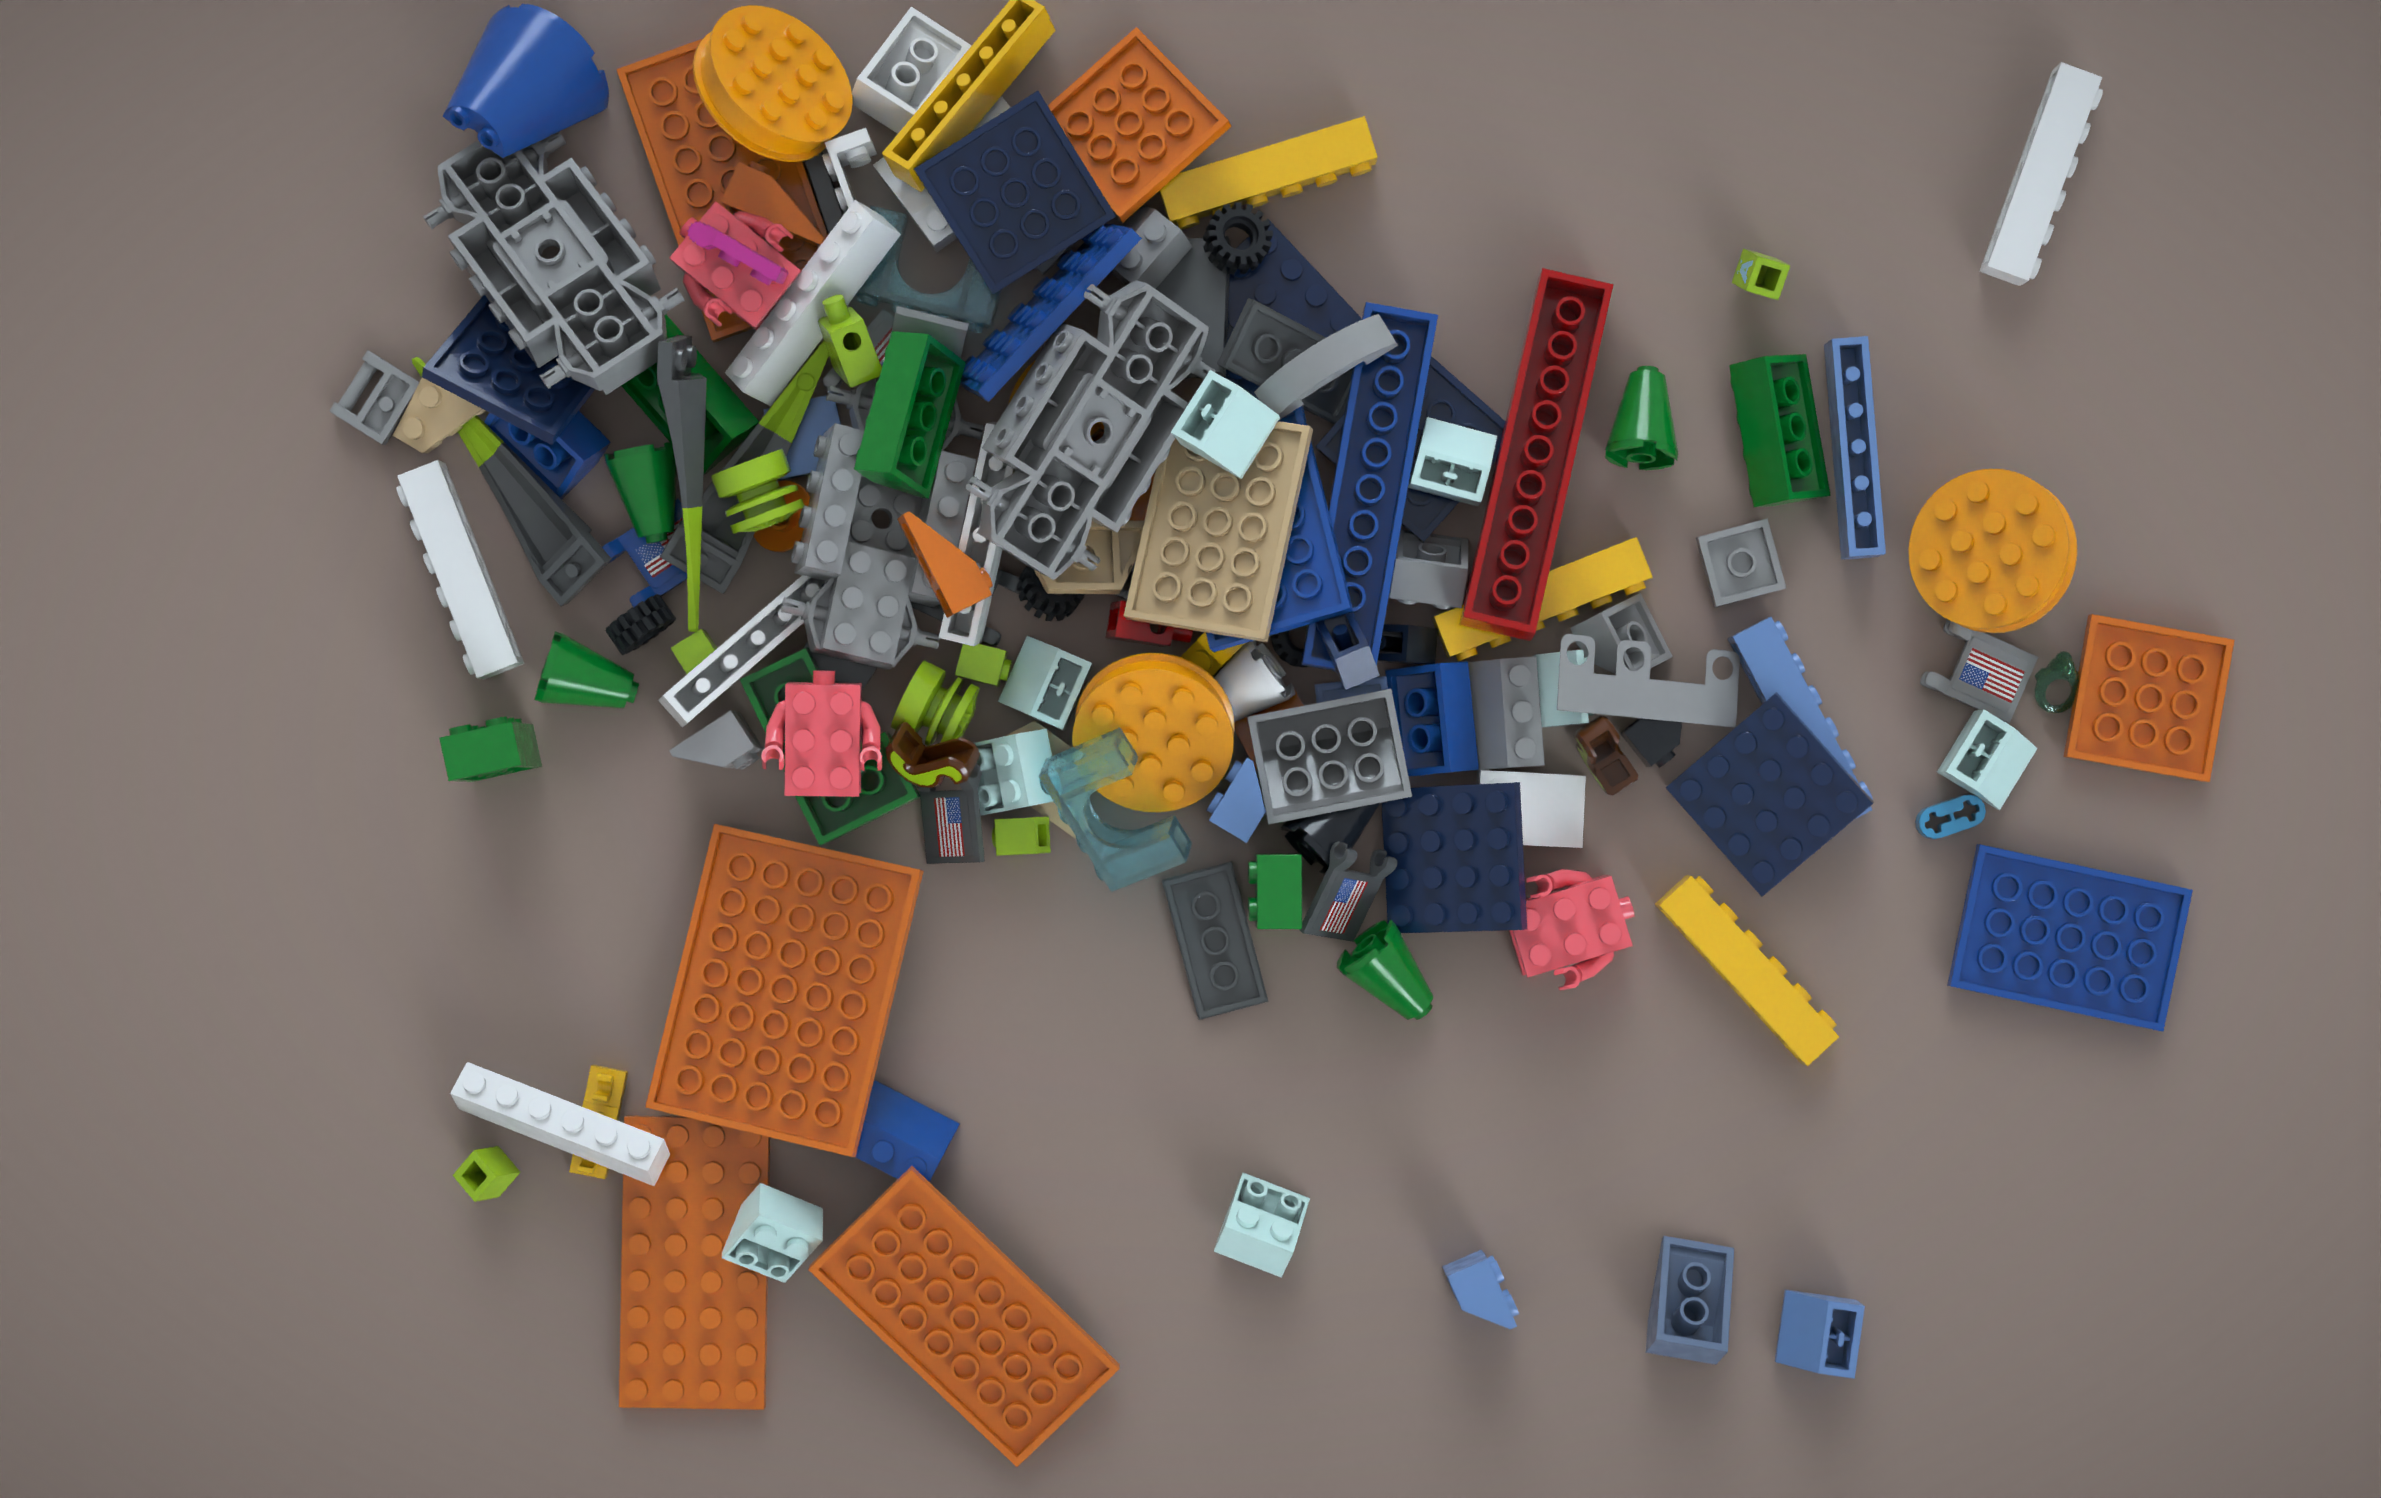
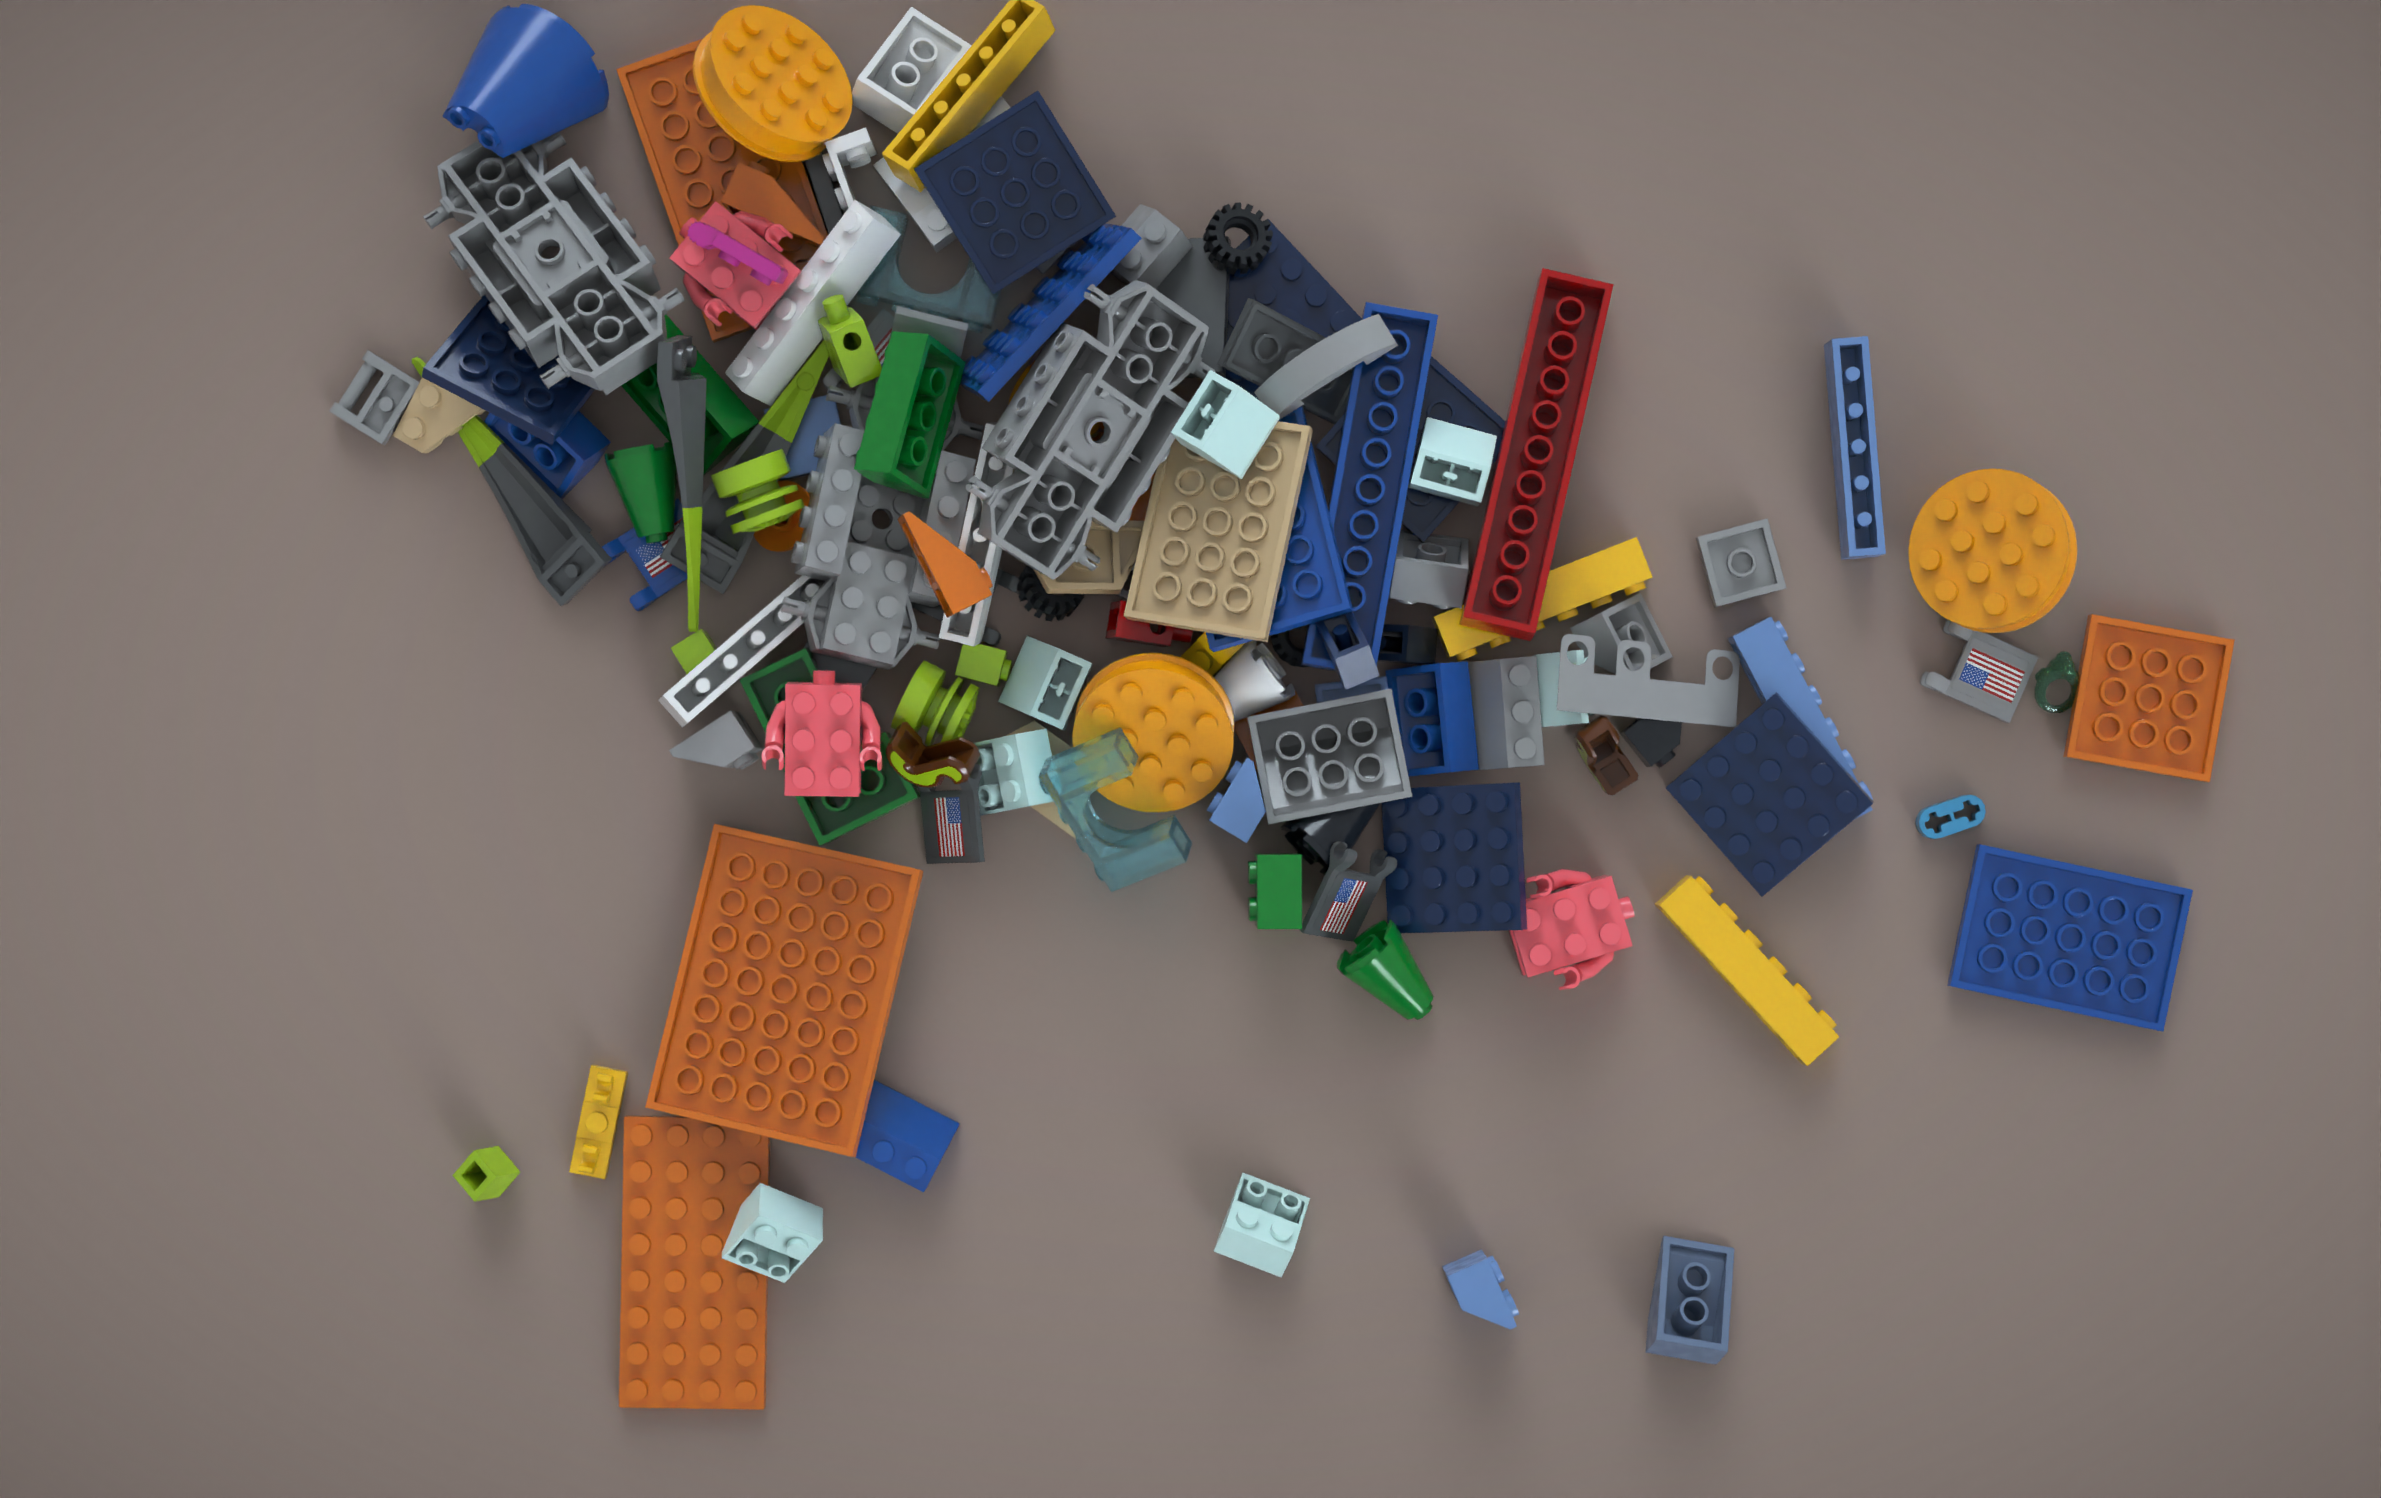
white brick [396,460,524,680] -> none
green brick [439,716,542,782] -> none
white brick [450,1062,670,1186] -> none
green cone [534,631,639,708] -> none
black tyre [605,594,676,655] -> none
orange plate [808,1166,1120,1467] -> none
lime brick [992,816,1051,856] -> none
orange plate [1048,27,1231,223] -> none
yellow brick [1159,116,1378,230] -> none
dark grey tile [1162,861,1269,1020] -> none
white slope [1476,770,1586,848] -> none
green cone [1605,366,1678,470] -> none
green slope [1729,354,1831,508] -> none
lime brick [1731,248,1790,300] -> none
medium blue slope [1775,1289,1865,1379] -> none
light aqua slope [1937,709,2037,810] -> none
white brick [1979,62,2103,286] -> none

